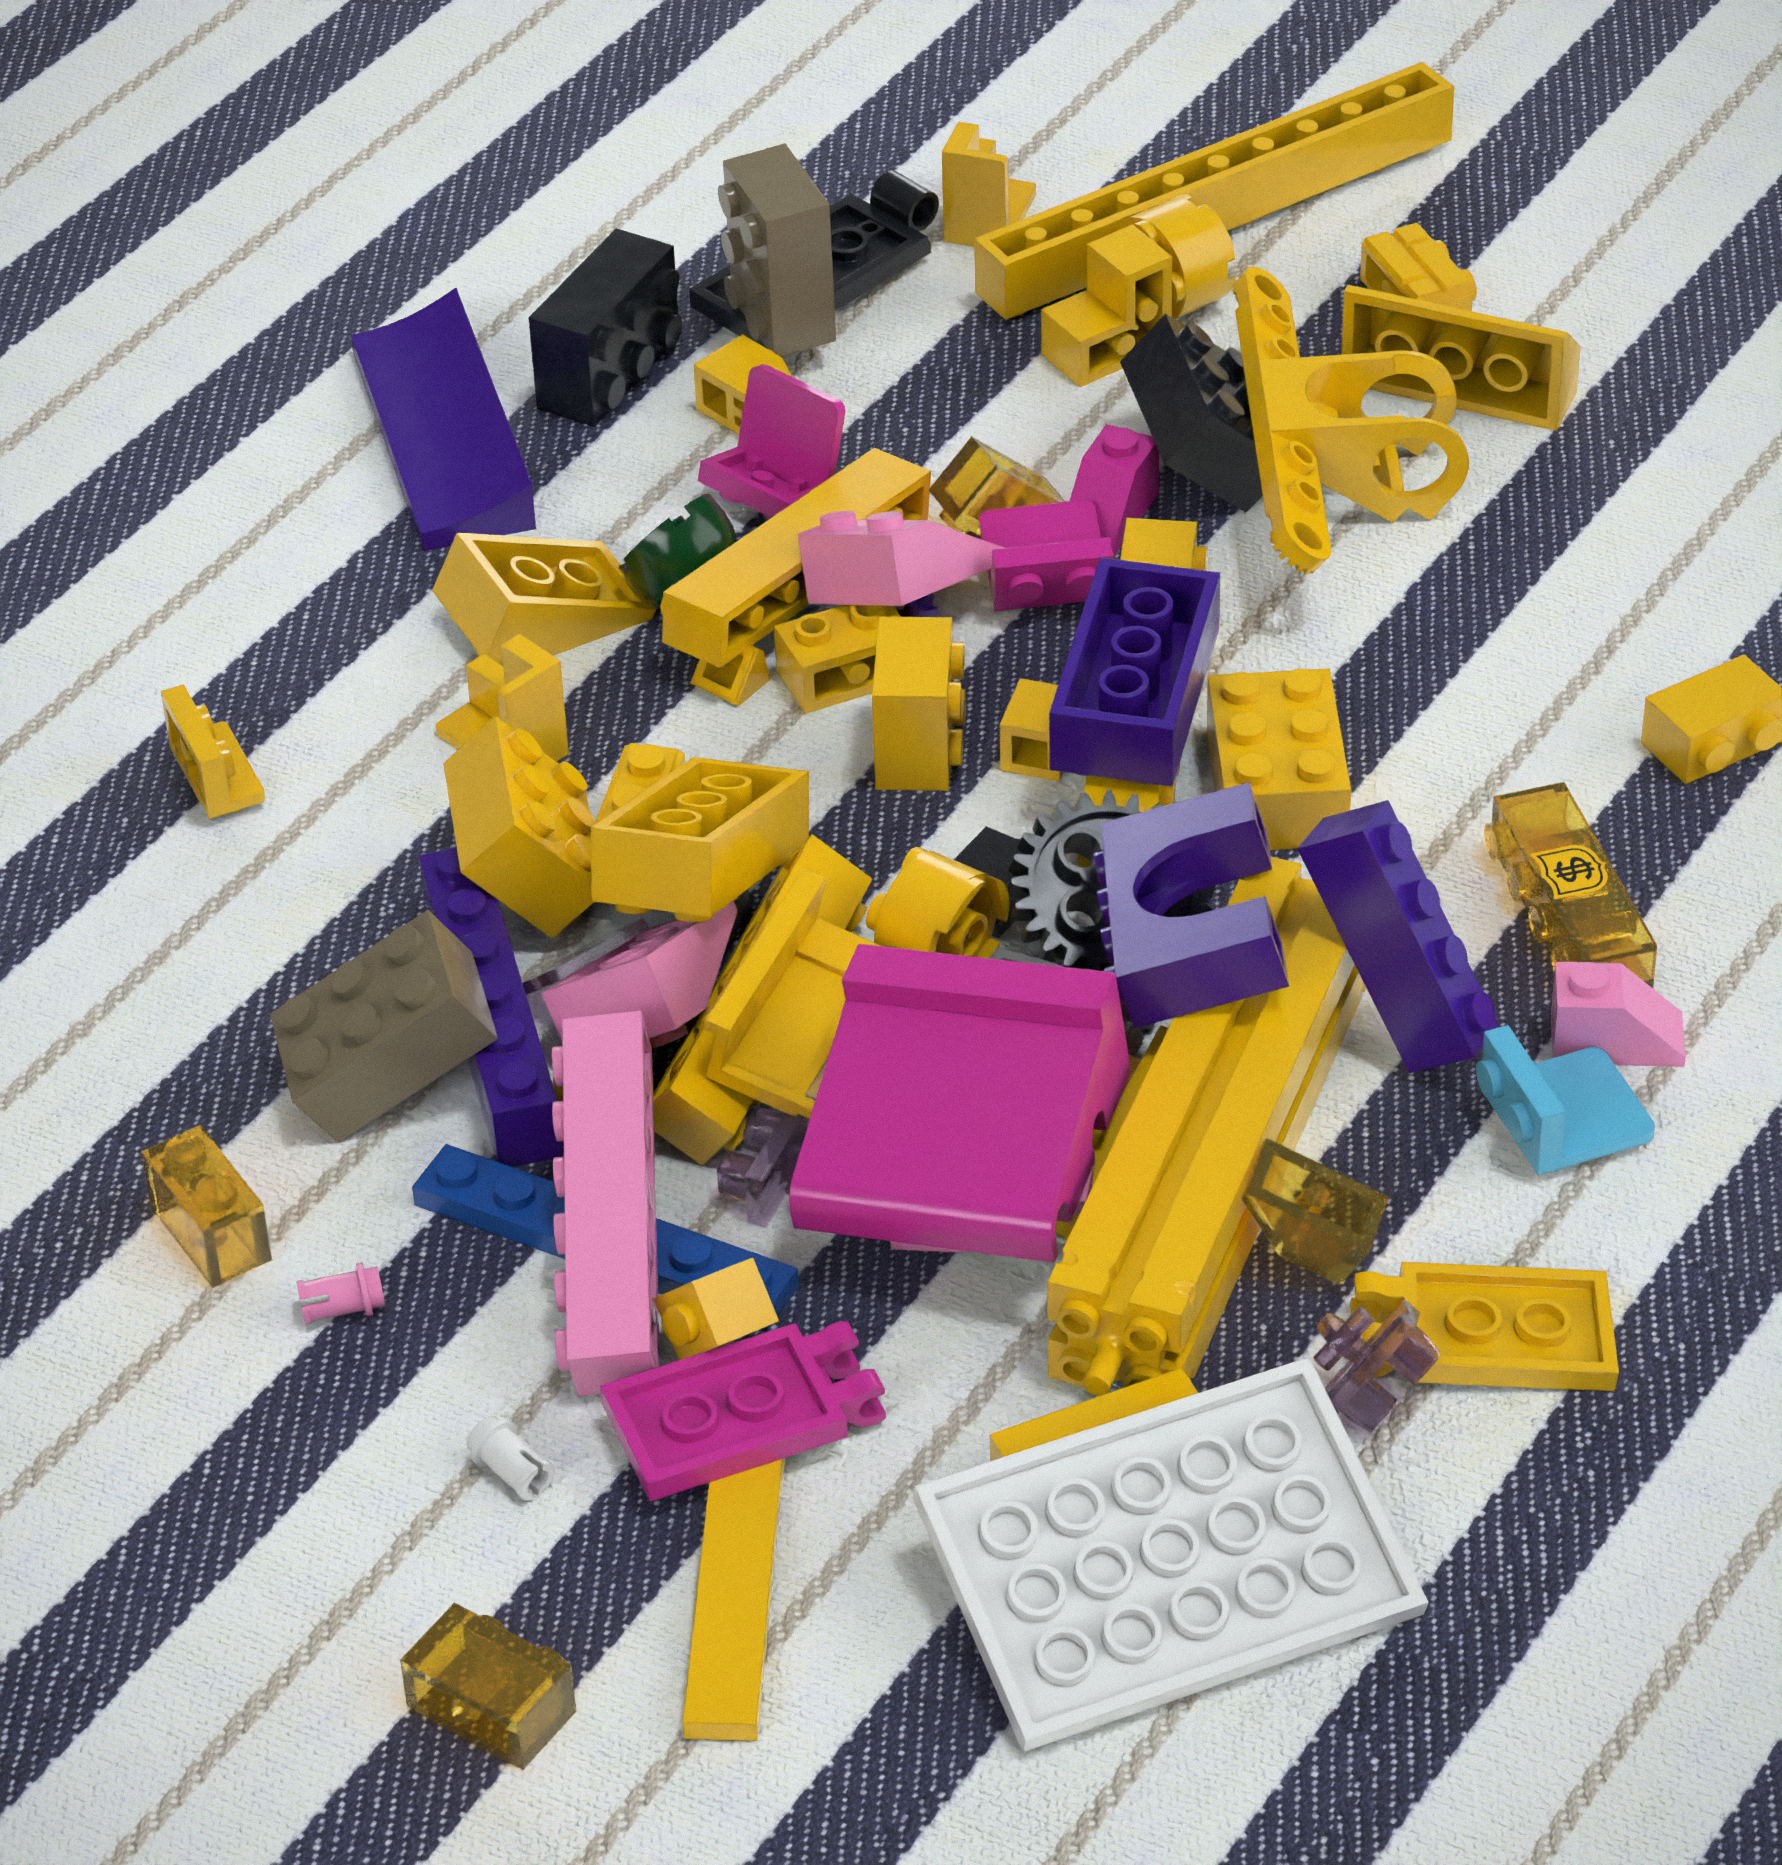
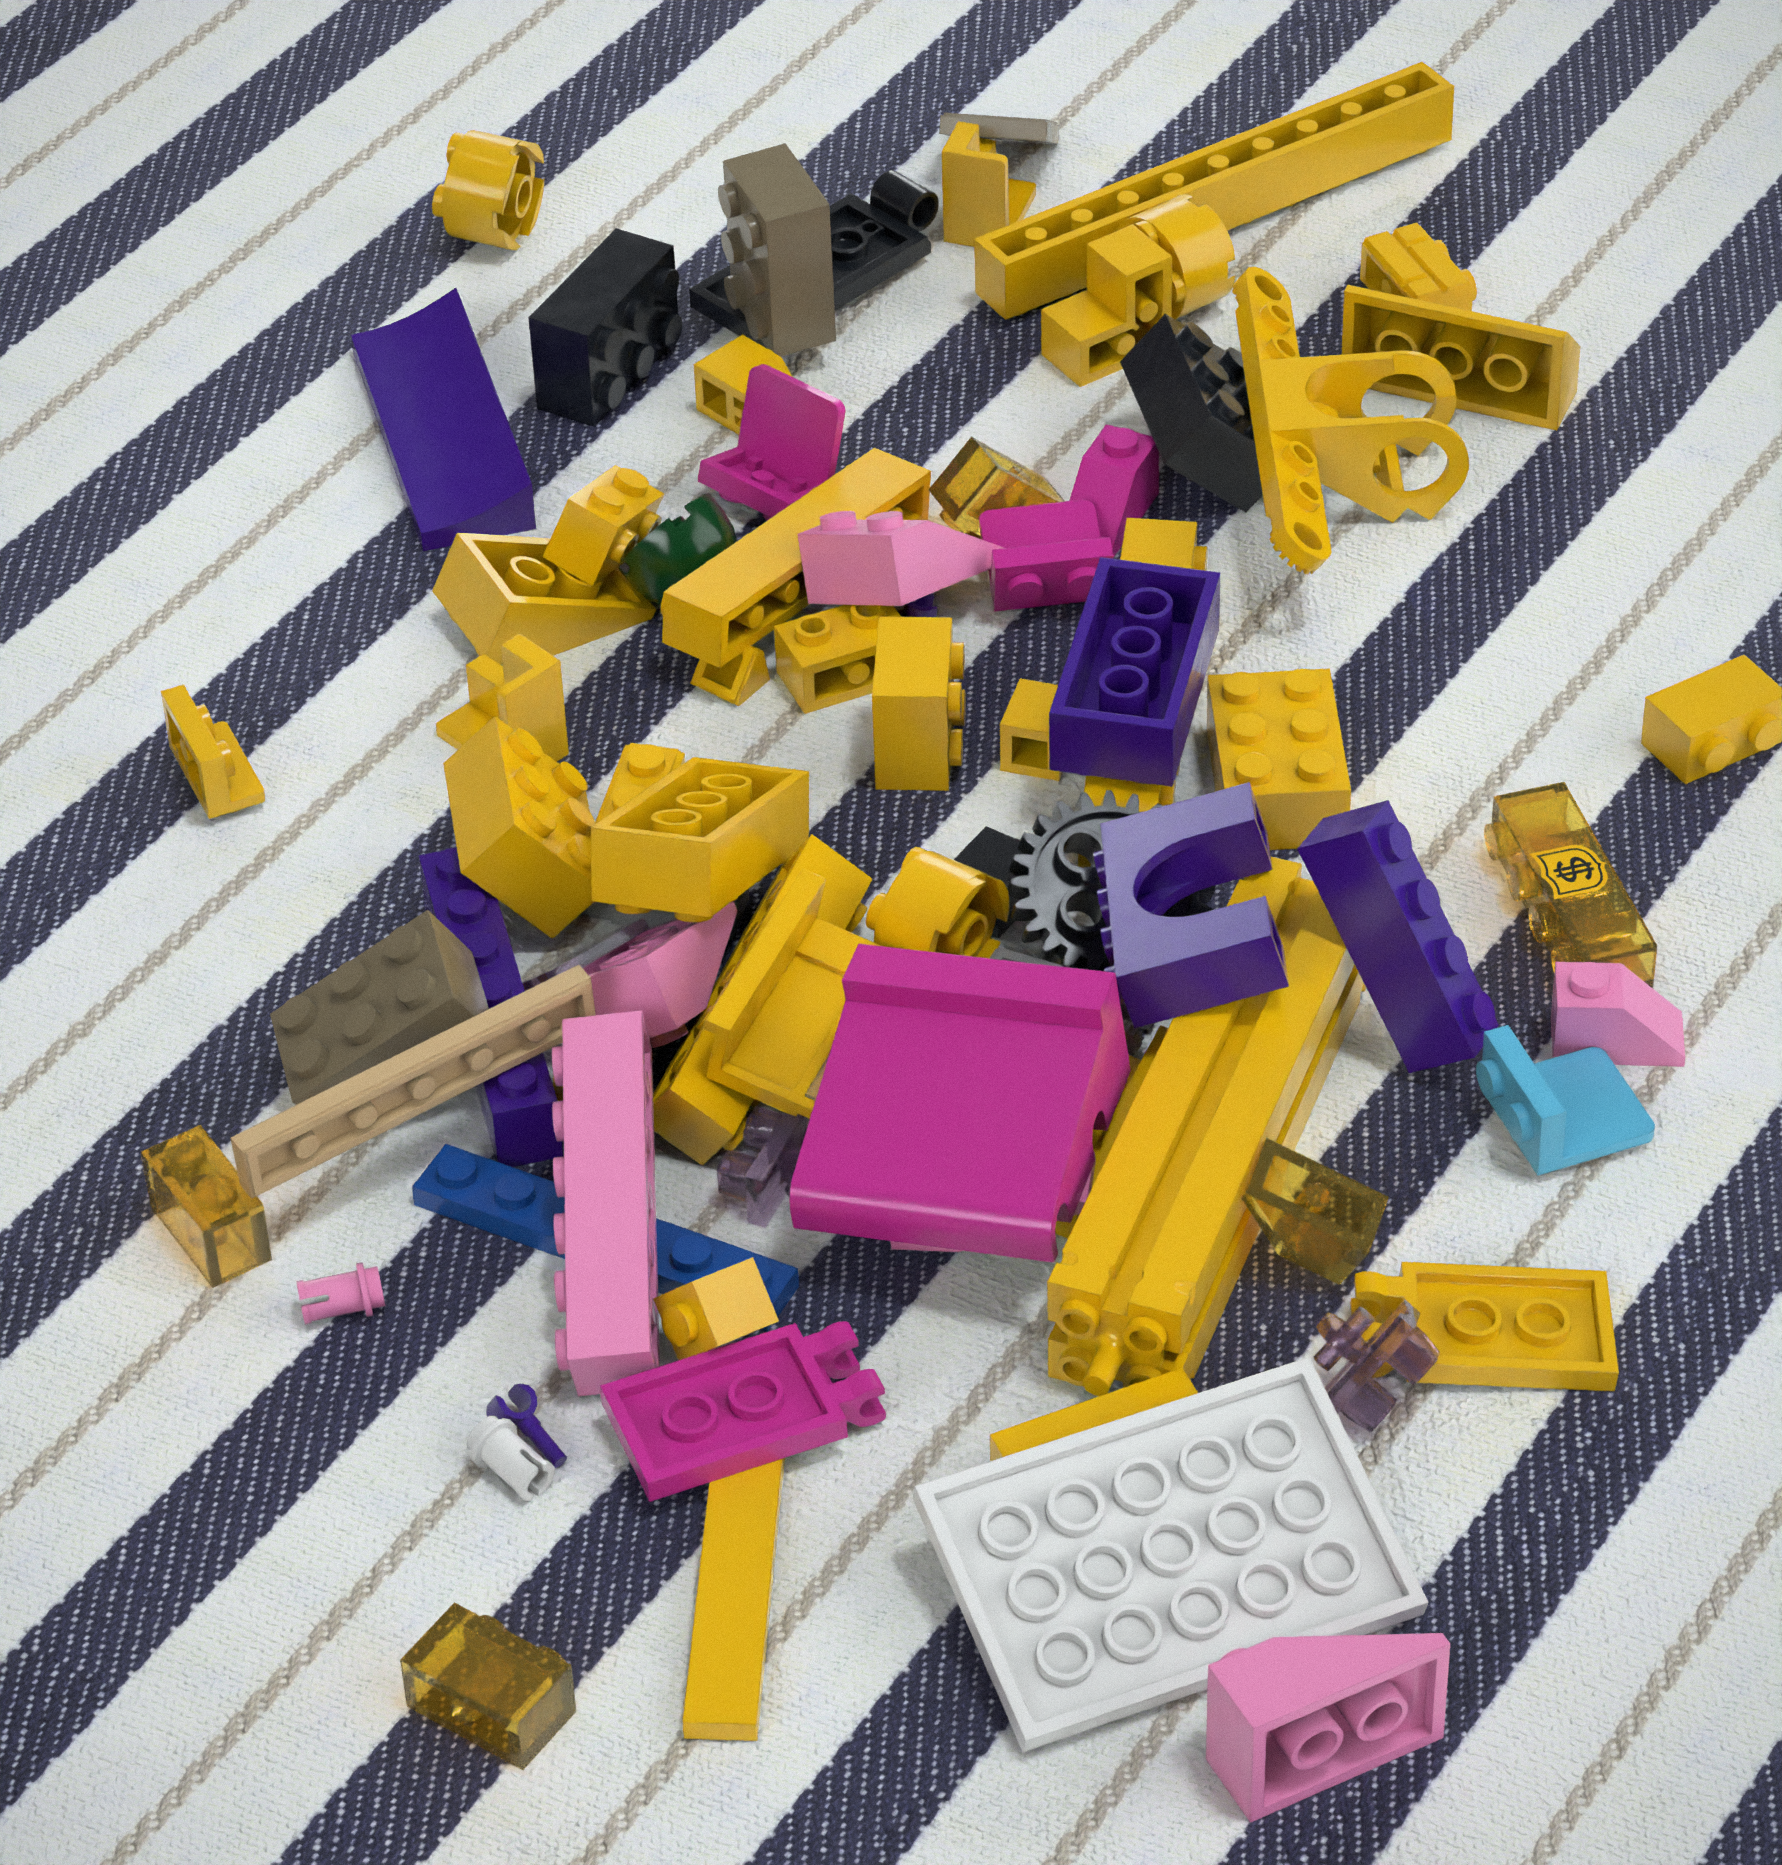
none -> tan tile [231,965,596,1199]
none -> yellow brick [432,130,544,250]
none -> dark purple hand [486,1384,567,1468]
none -> yellow brick [543,465,664,586]
none -> dark tan tile [939,113,1060,144]
none -> bright pink slope [1206,1633,1450,1823]

